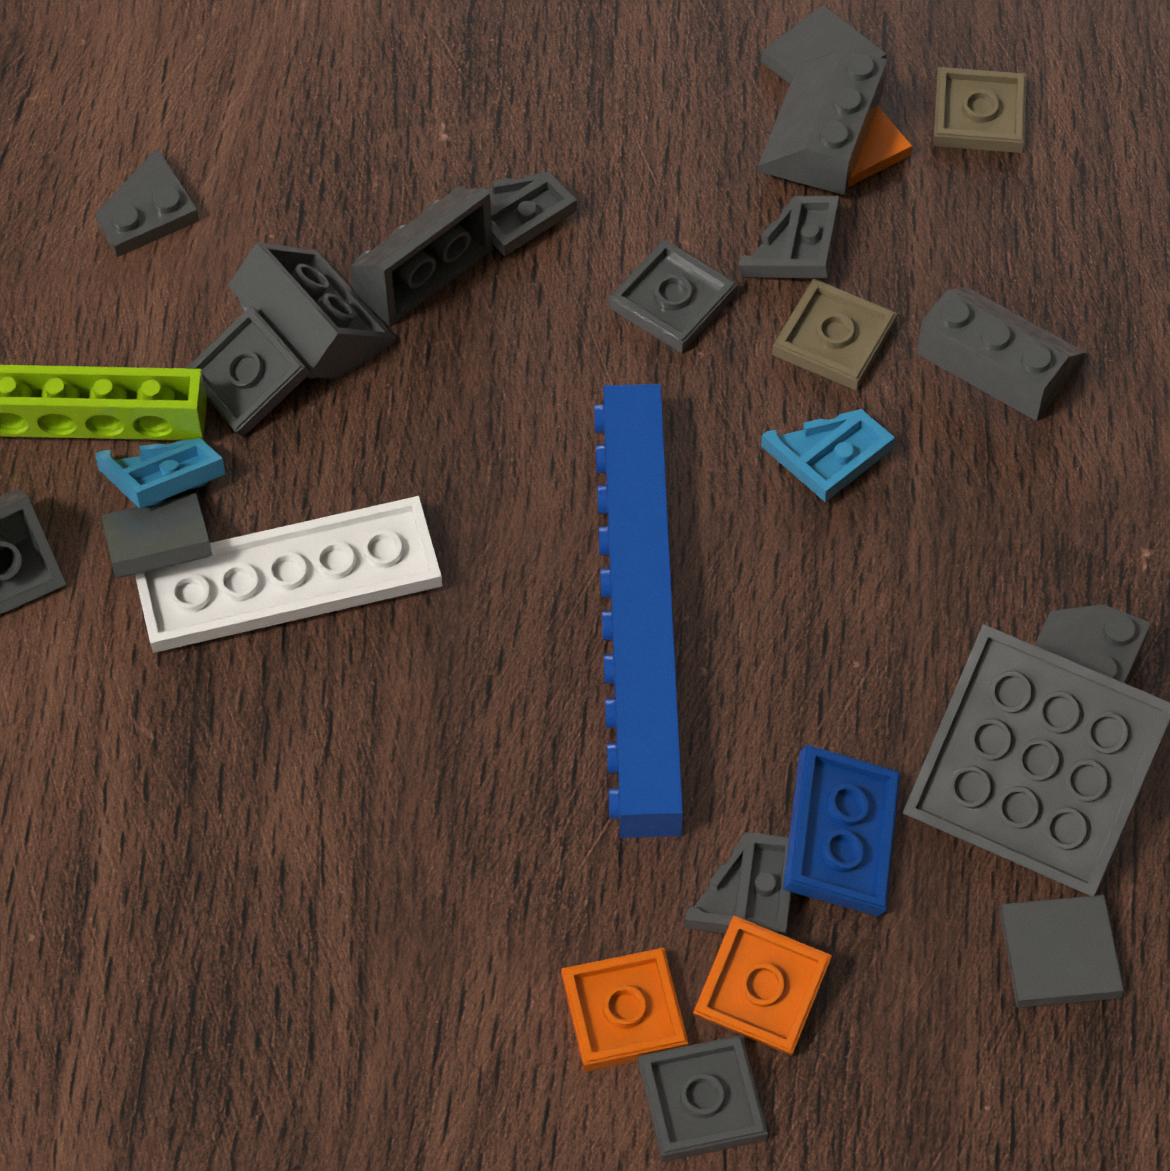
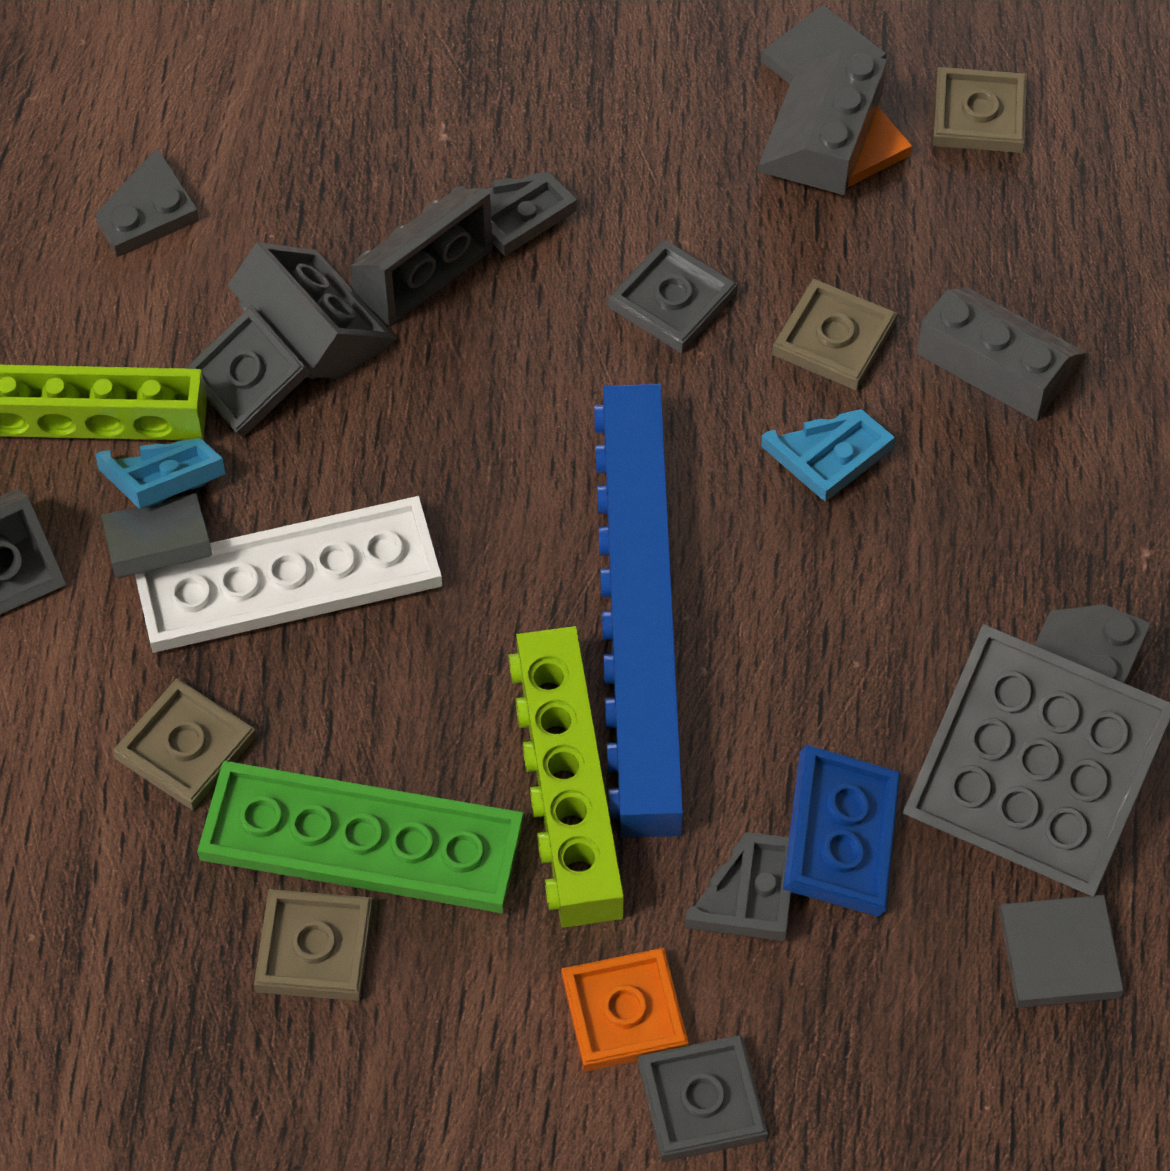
orange tile [693,915,832,1056] -> none
dark grey wing [738,196,842,278] -> none
none -> dark tan tile [112,678,257,811]
none -> bright green plate [197,761,524,914]
none -> dark tan tile [254,889,373,1001]
none -> lime brick [508,626,624,928]

